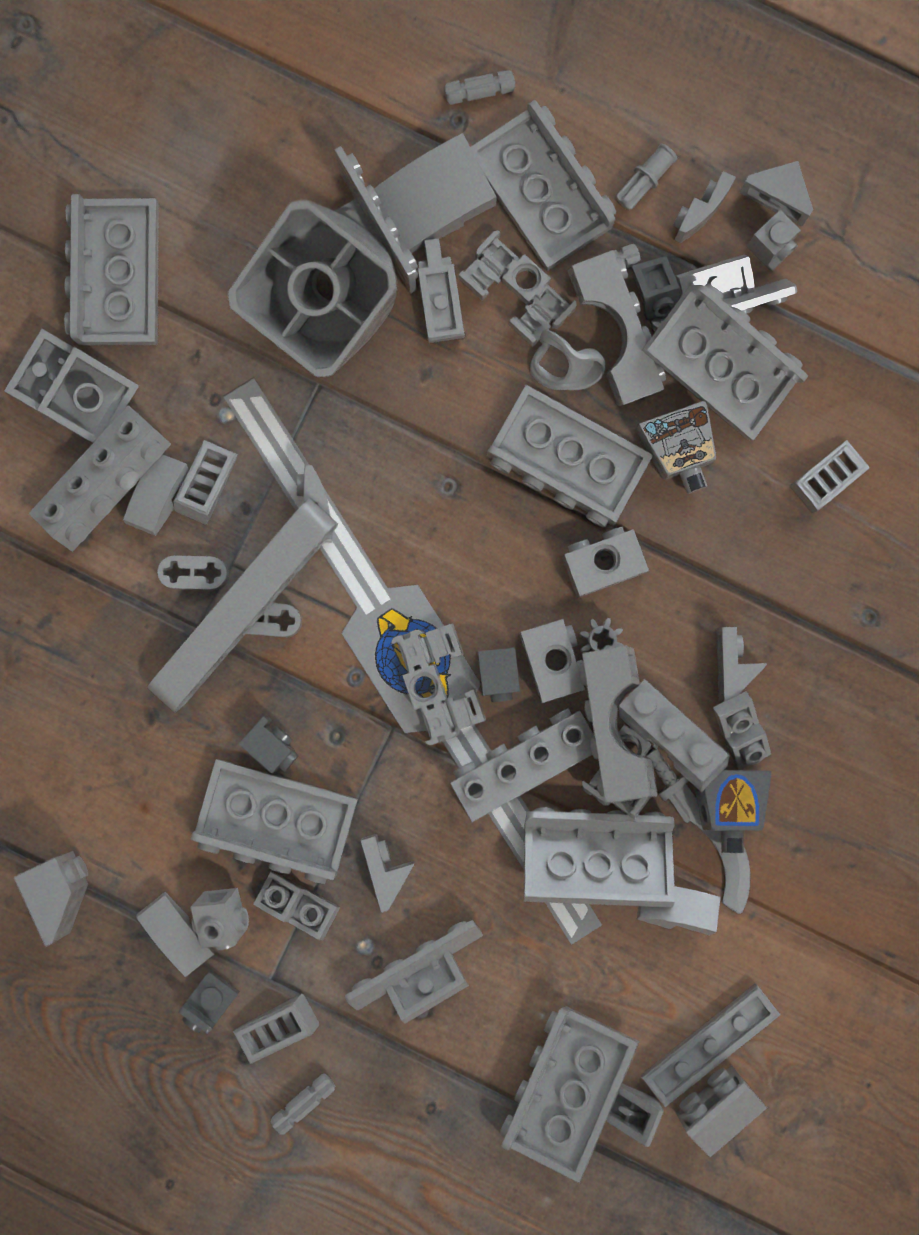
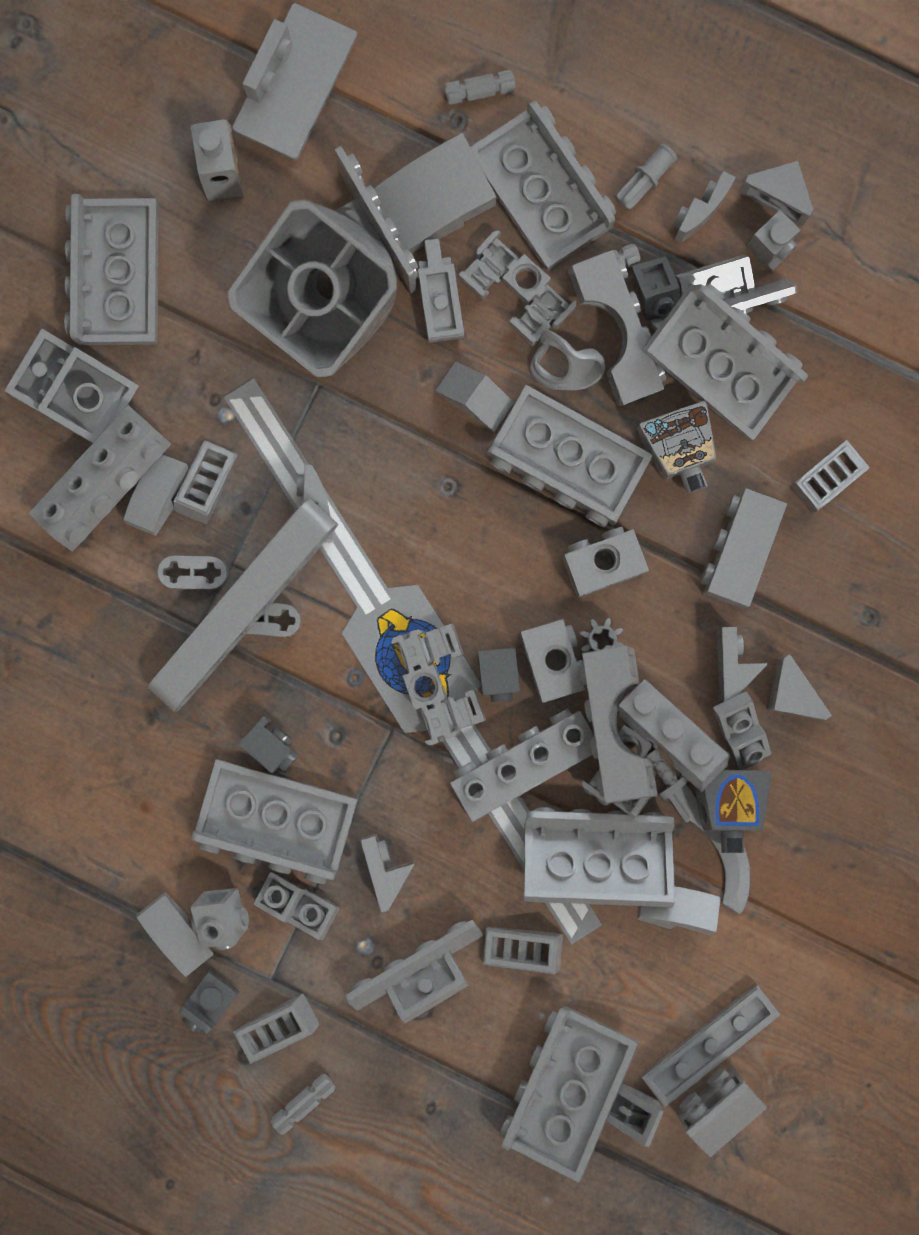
light grey slope [14,851,88,947] -> none
none -> light grey torso [191,119,244,202]
none -> light grey bracket [233,3,357,161]
none -> light grey slope [435,362,515,433]
none -> light grey slope [483,927,563,974]
none -> light grey brick [700,488,787,609]
none -> light grey slope [767,654,832,720]

